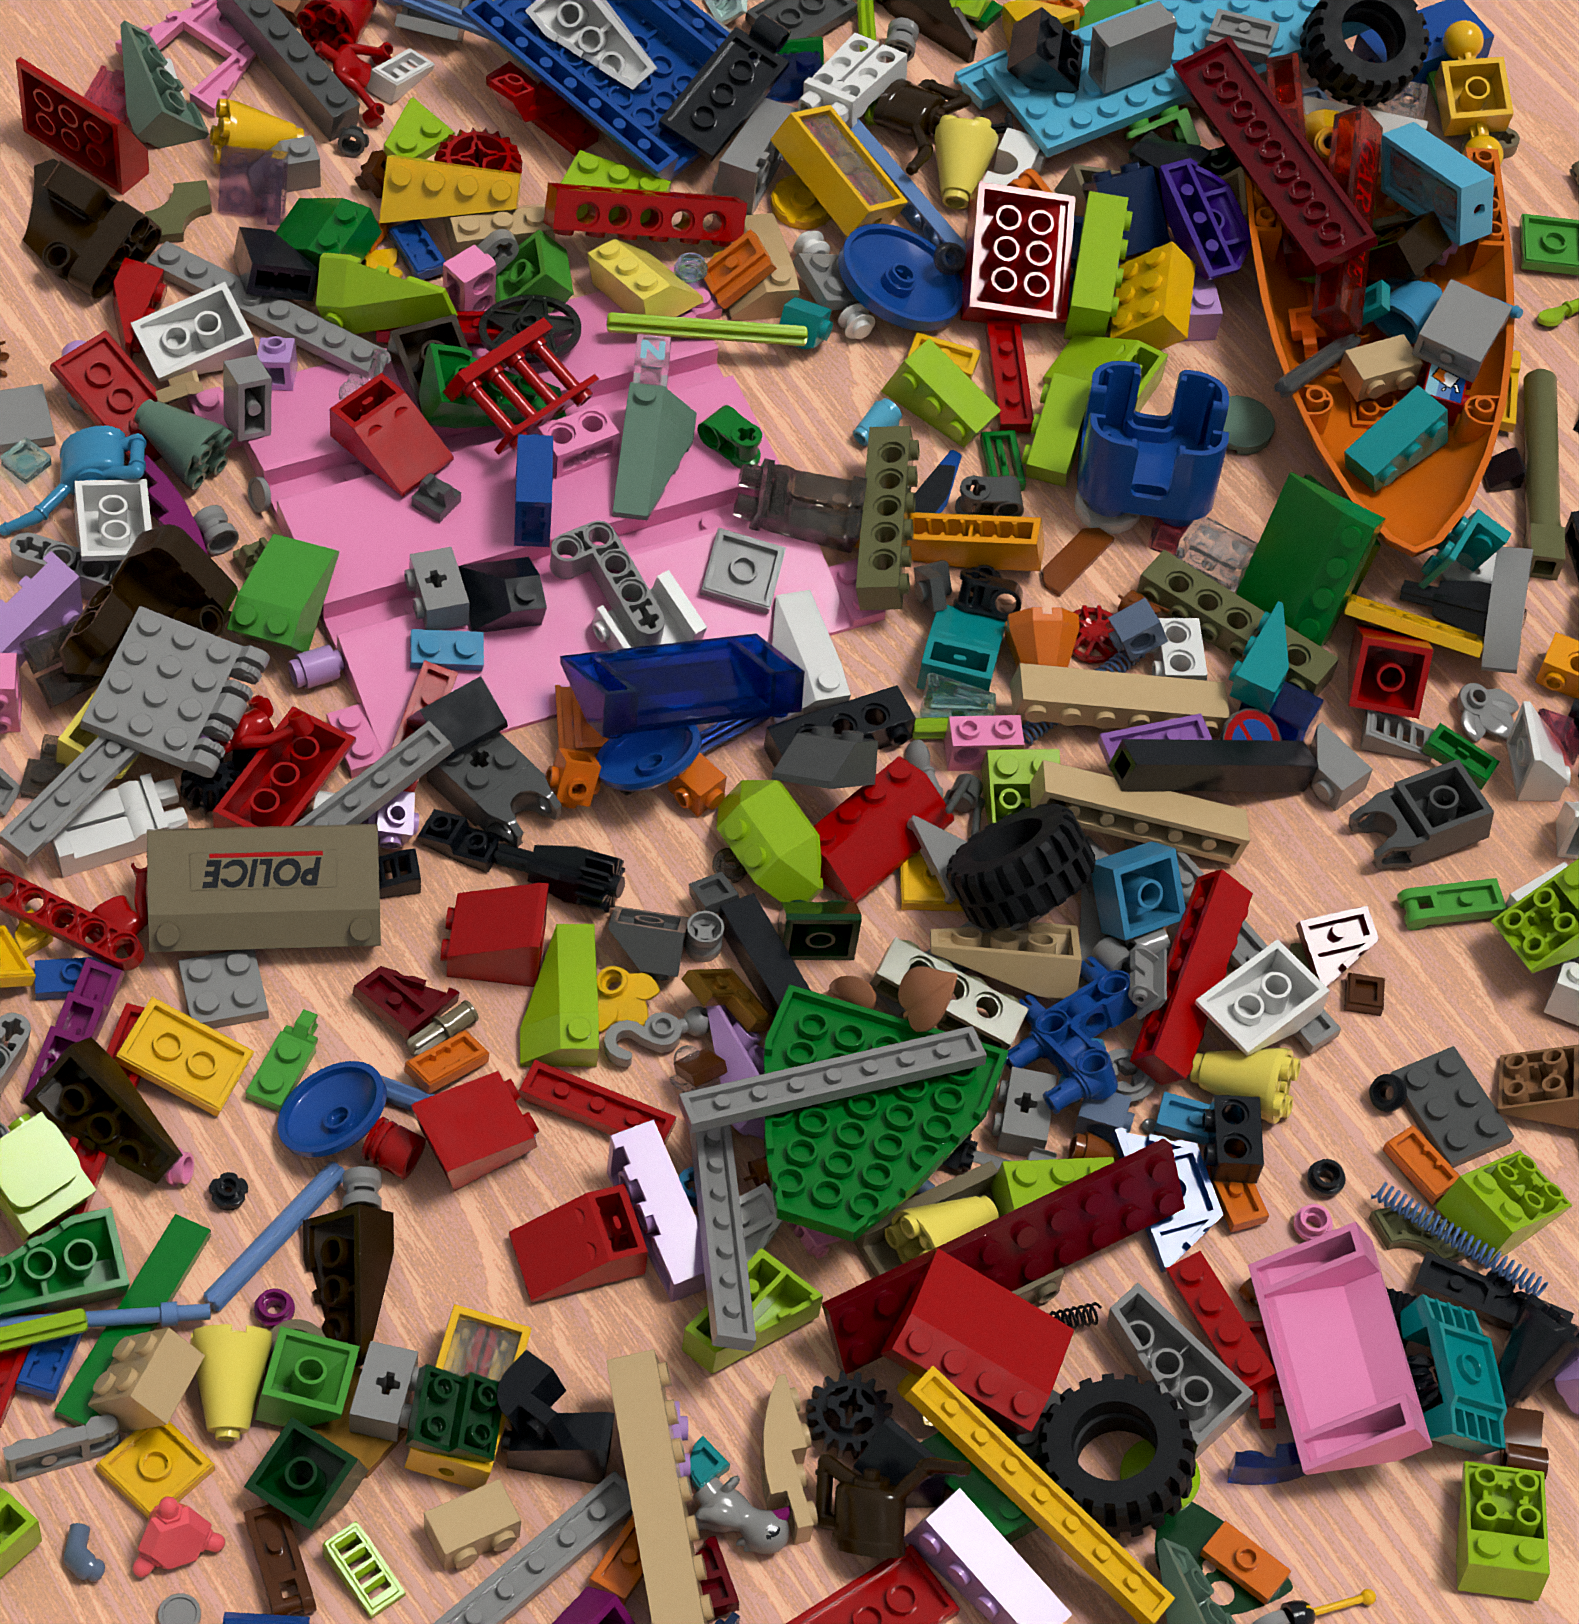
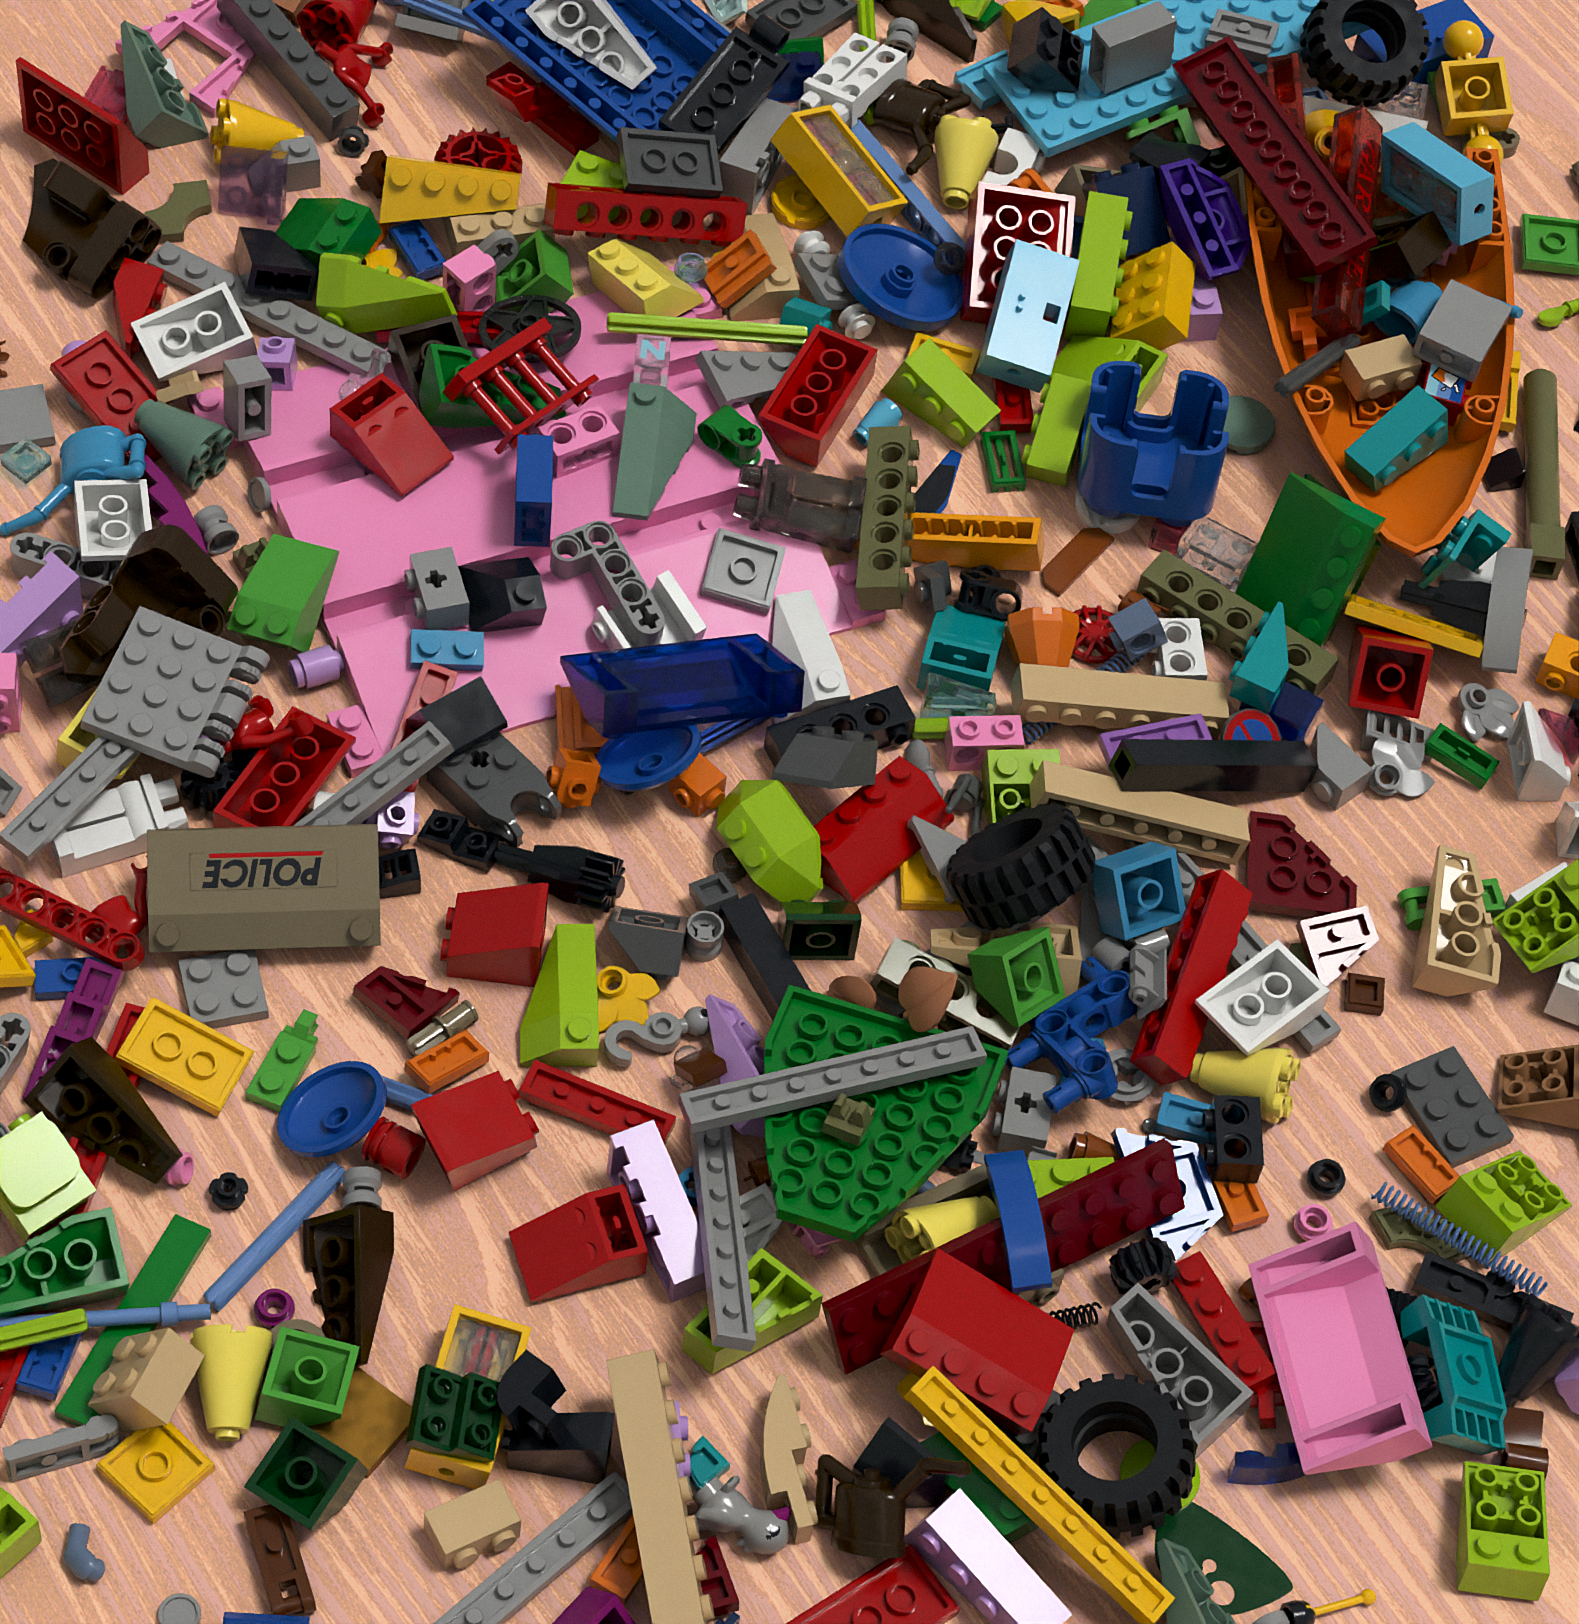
clear smoke plate [20,734,66,799] -> none
coral rock [133,1496,225,1577] -> none
lime slope [322,1521,406,1619] -> none
light grey brick [349,1341,420,1442] -> none
white slope [367,48,435,104] -> none
lime wing [384,97,455,160] -> none
dark grey tile [411,473,461,523] -> none
pearl gold tile [681,968,774,1032] -> none
black gear [805,1371,893,1459] -> none
dark grey piece [955,475,1024,517] -> none
sand blue brick [1073,1092,1135,1145] -> none
orange plate [1200,1520,1292,1605] -> none
dark grey brick [1348,759,1494,869] -> none
none -> dark grey plate [617,127,723,198]
none -> light grey wing [695,351,798,408]
none -> red slope [758,324,878,468]
none -> olive tile [822,1093,875,1146]
none -> bright green slope [967,927,1066,1027]
none -> brick [976,239,1080,393]
none -> blue slope [984,1150,1052,1293]
none -> black gear [1109,1237,1177,1295]
none -> dark red plate [1245,811,1357,918]
none -> light grey plate [1368,732,1435,797]
none -> tan wedge [1412,845,1501,997]

